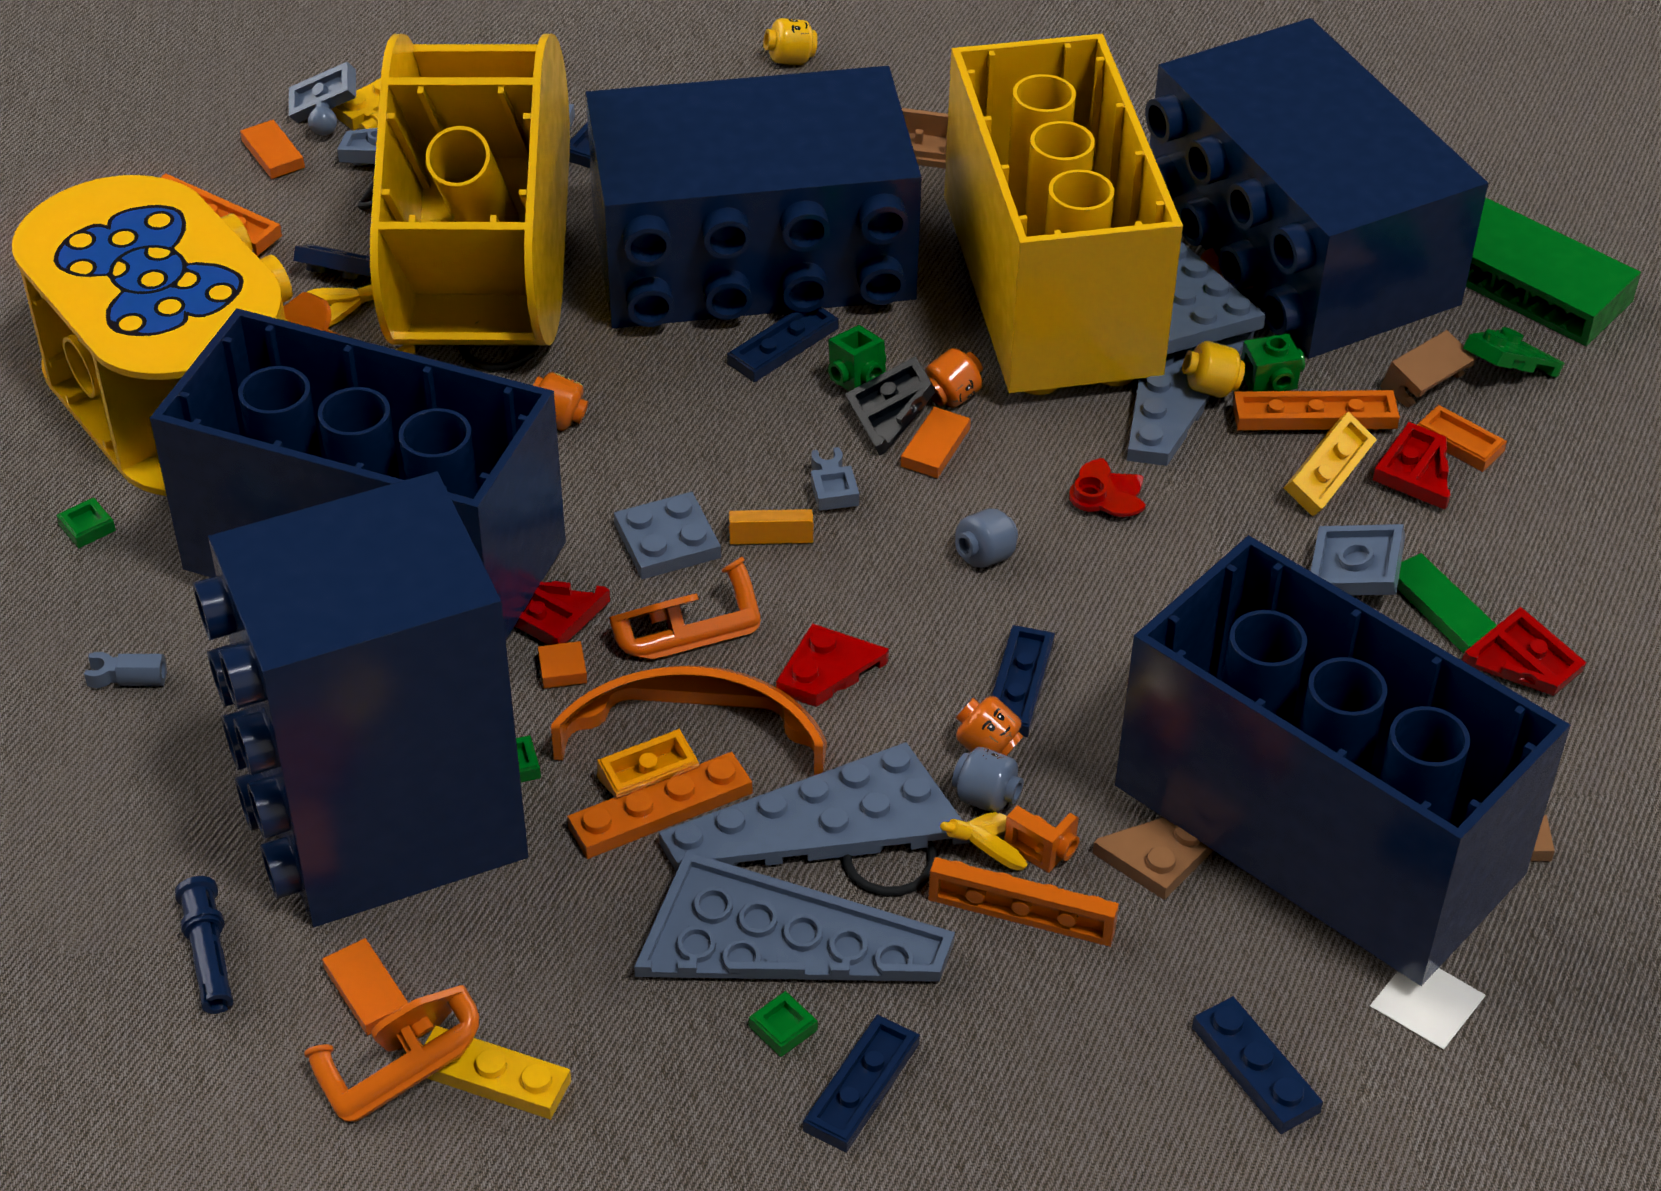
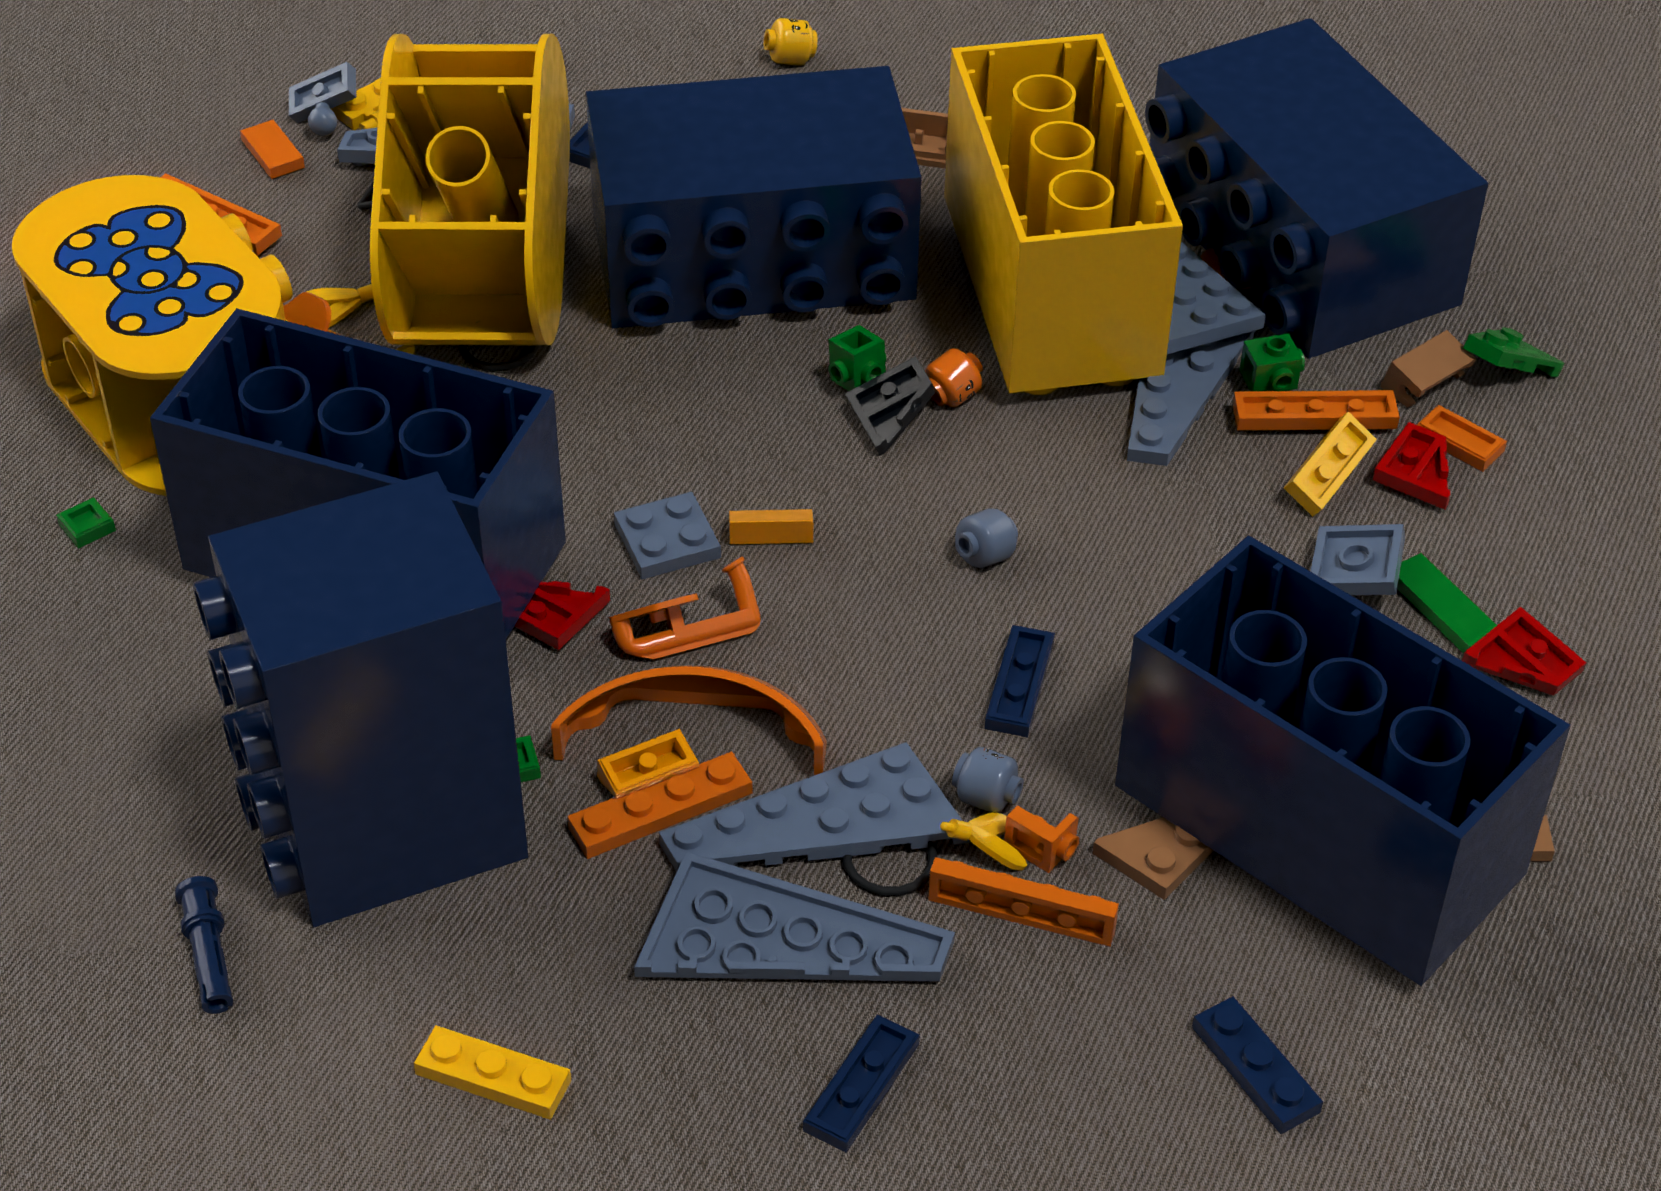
sand blue bar [84,652,167,688] -> none
dark blue plate [293,244,371,280] -> none
orange piece [304,985,479,1122] -> none
orange tile [322,938,408,1036] -> none
orange head [533,372,589,431] -> none
orange tile [538,641,587,689] -> none
dark blue tile [727,307,839,383] -> none
green tile [749,991,818,1057] -> none
red wing [776,623,889,707] -> none
sand blue plate [811,447,859,511] -> none
orange tile [901,407,971,479] -> none
orange head [955,696,1023,755] -> none
red plate [1069,458,1146,517] -> none
yellow head [1182,341,1245,398] -> none
white sticker [1370,968,1486,1050] -> none
green brick [1466,197,1641,346] -> none

